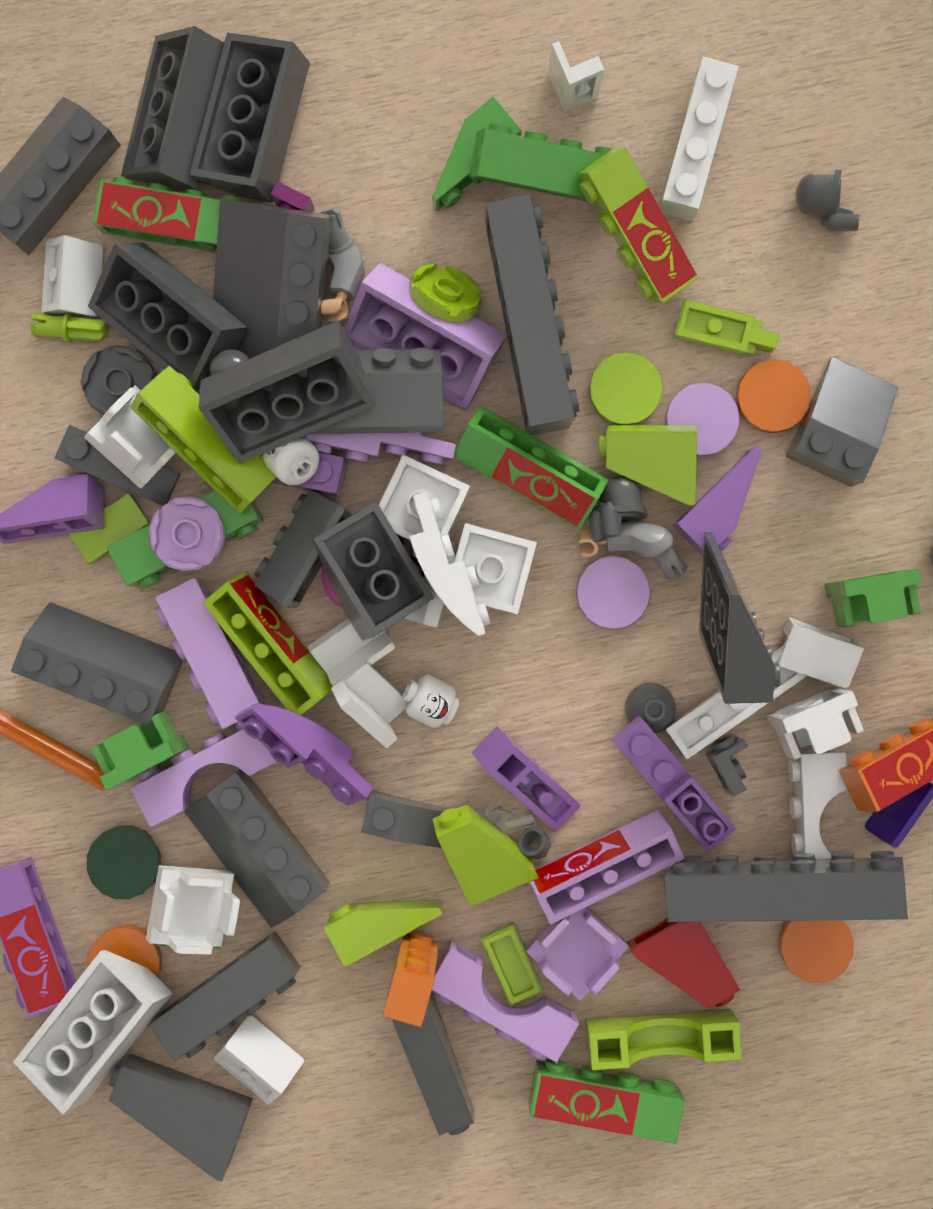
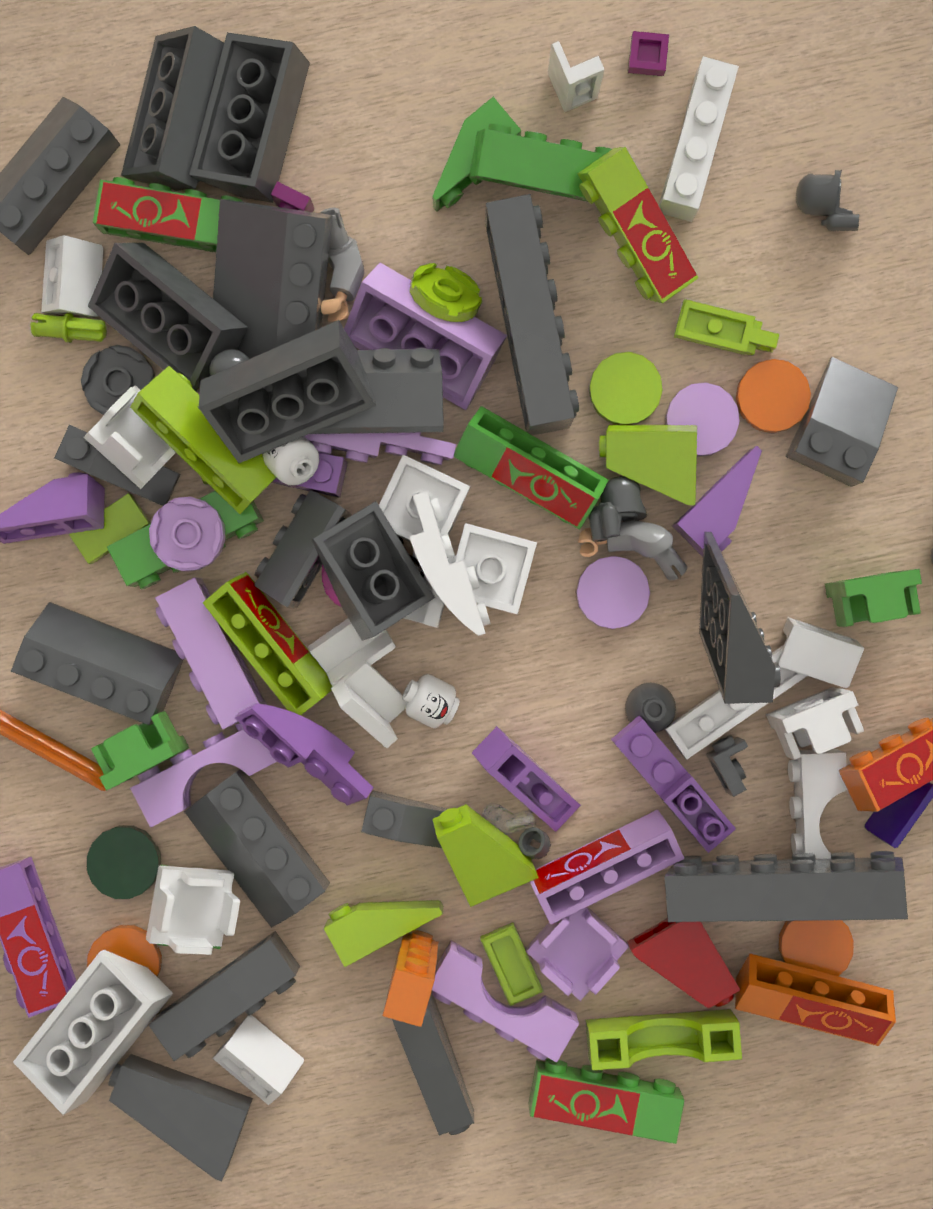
none -> magenta plate [628,31,669,76]
none -> orange brick [735,953,896,1046]

